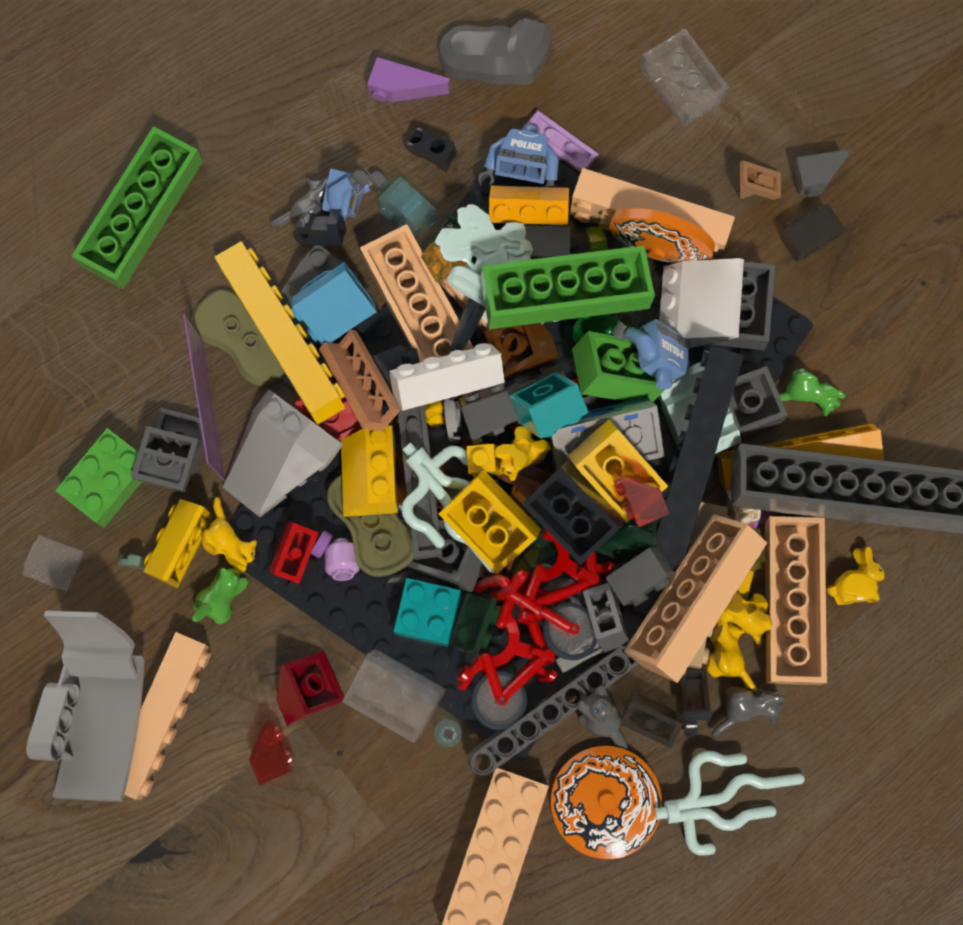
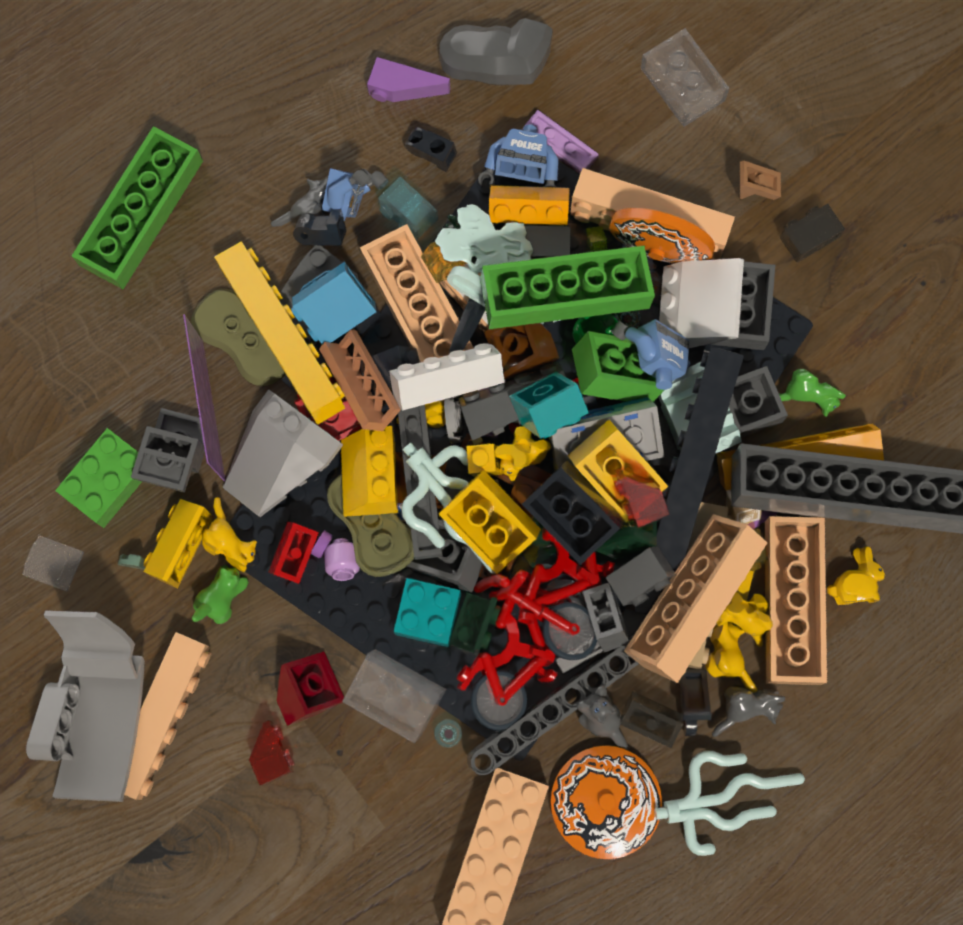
dark grey slope [793,150,849,197] -> none

